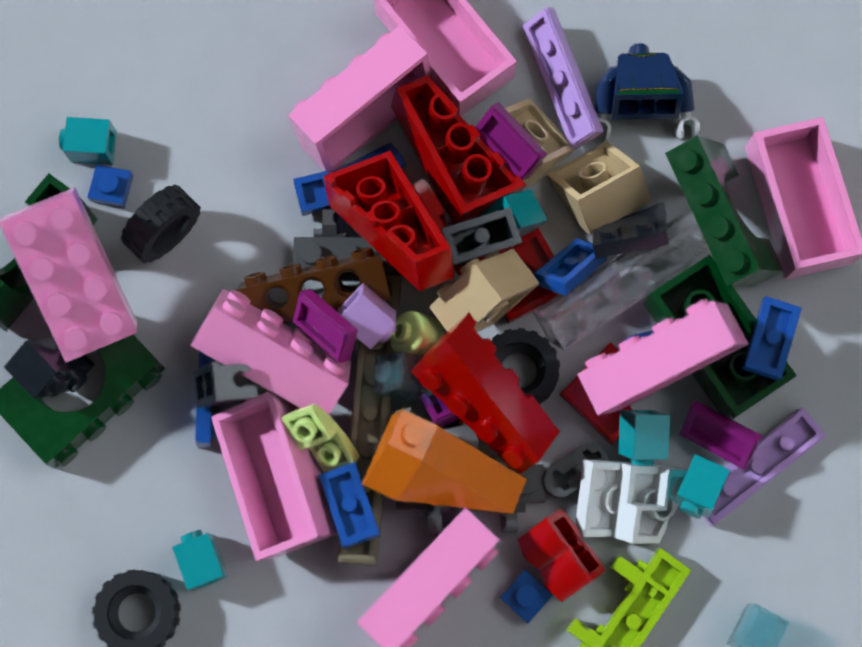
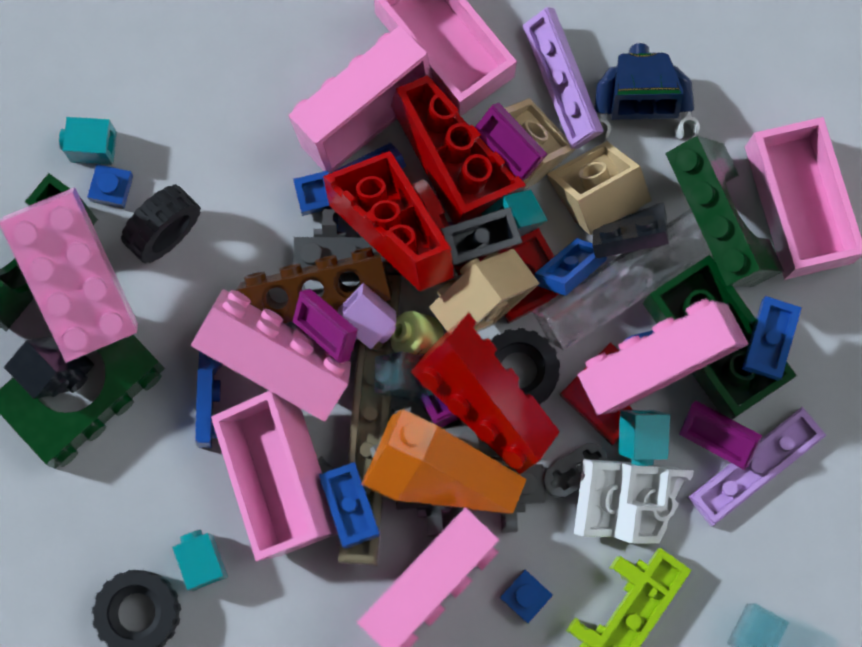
black hinge [193,362,258,408] -> none
yellowish green slope [281,403,360,473] -> none
red brick [518,509,605,602] -> none
teal brick [674,454,730,519] -> none

